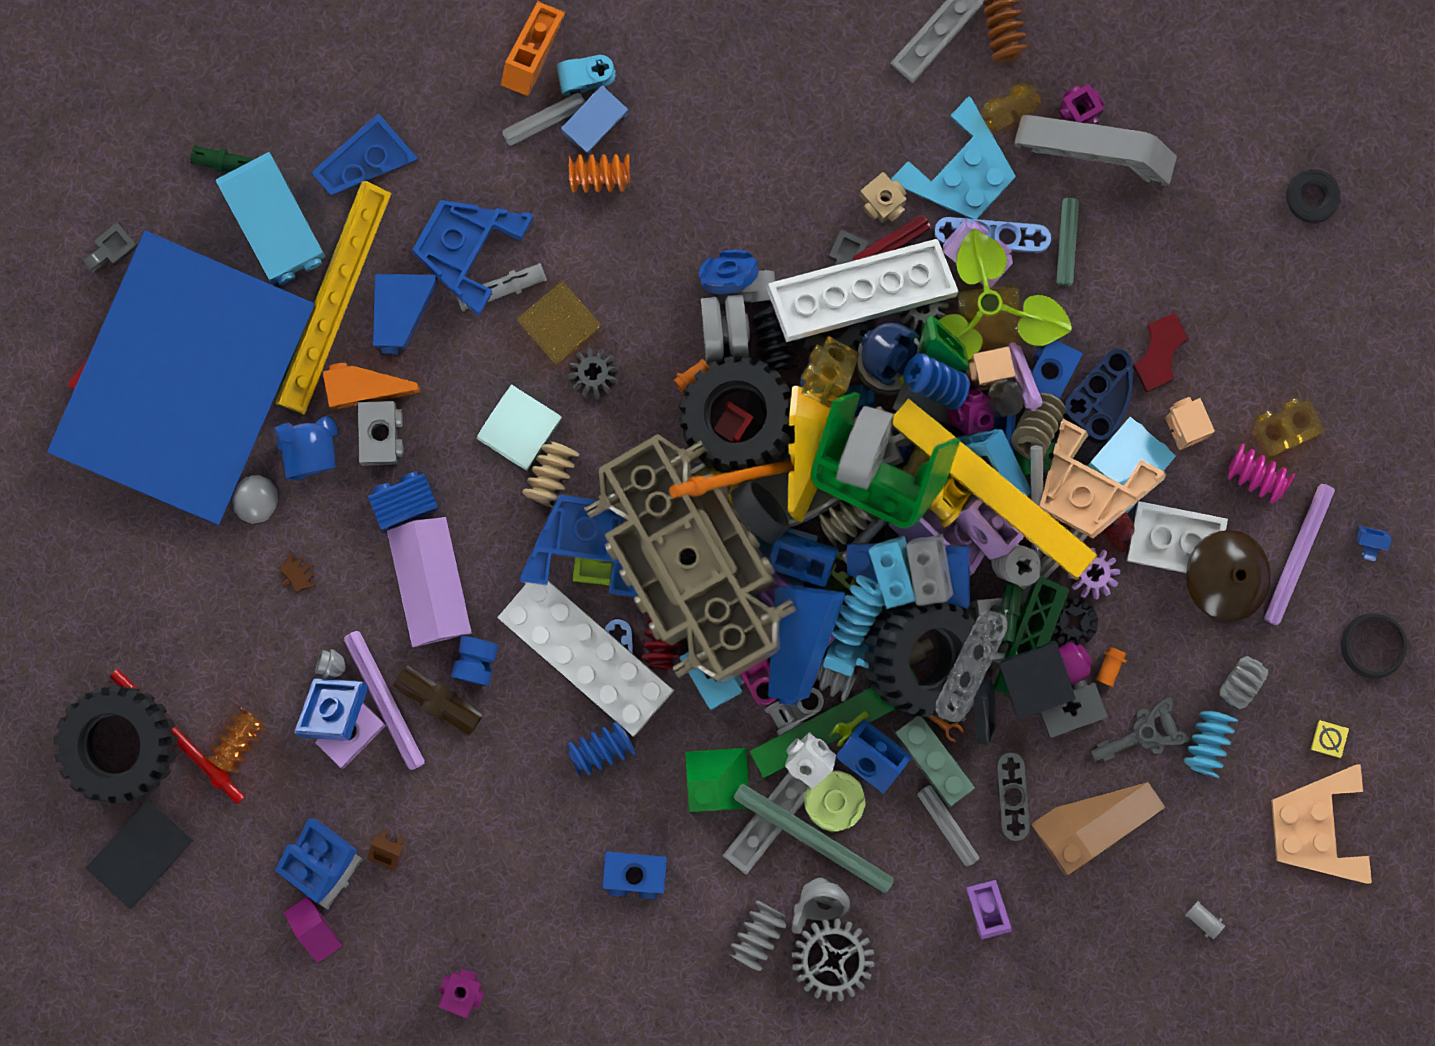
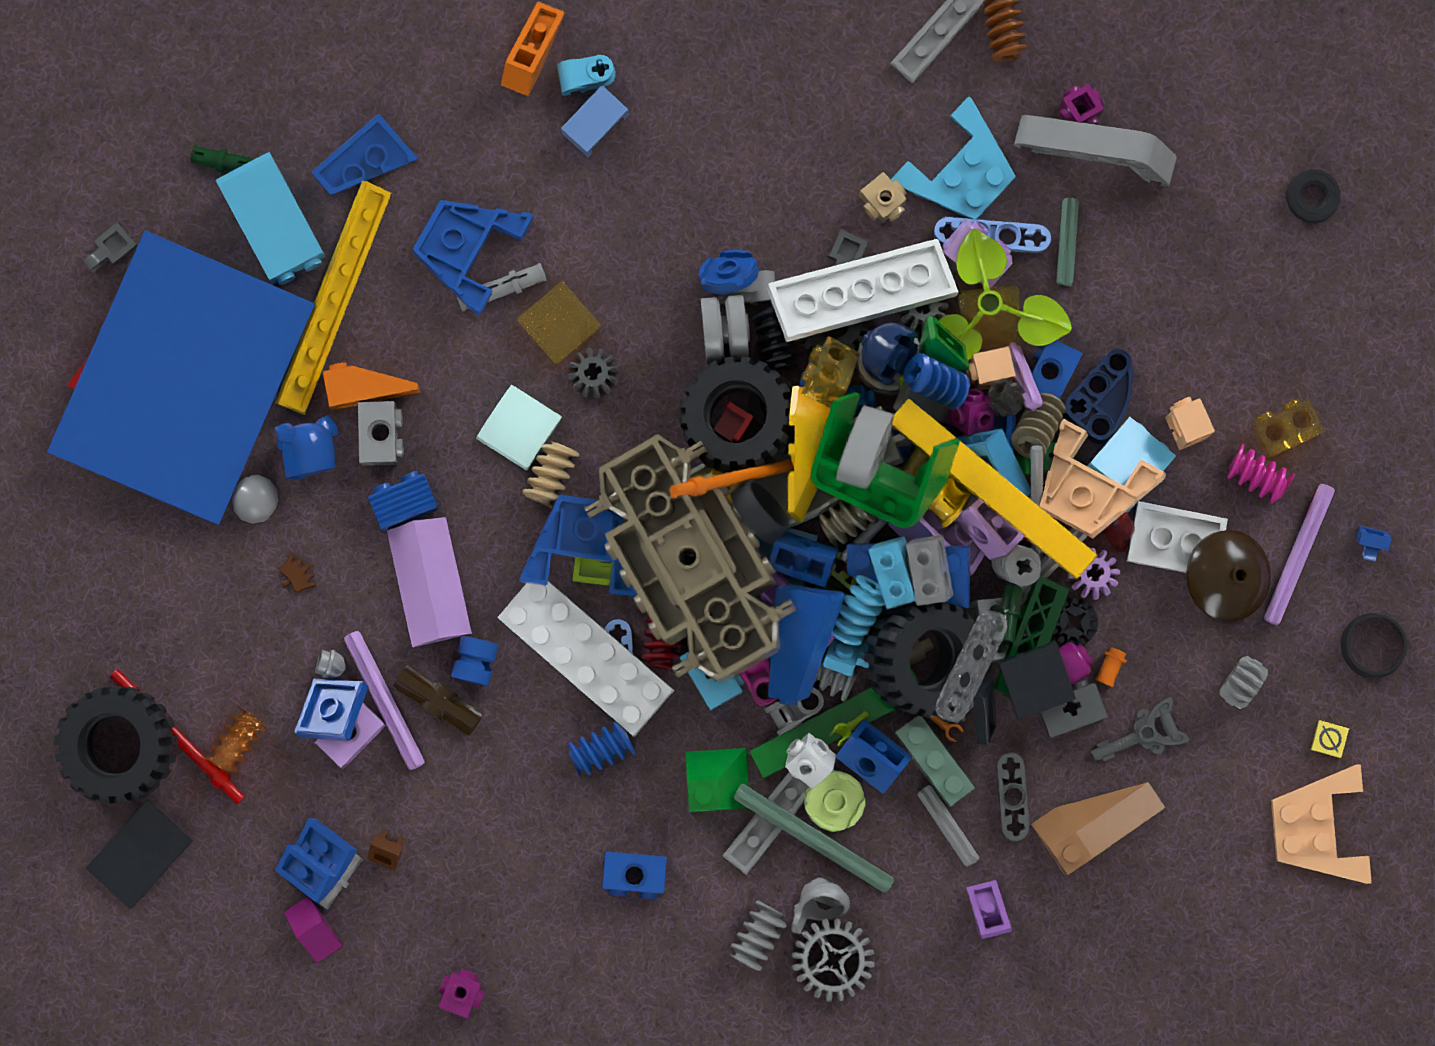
blue slope [373,274,438,355] -> none
light grey axle [502,93,585,146] -> none
orange piece [569,154,630,193] -> none
orange pin [673,359,710,395] -> none
dark red axle [852,215,931,261] -> none
clear yellow hinge [979,83,1042,132] -> none
dark red tile [1133,313,1188,392] -> none
medium azure piece [1184,711,1238,778] -> none
light grey pin [1185,901,1225,940] -> none

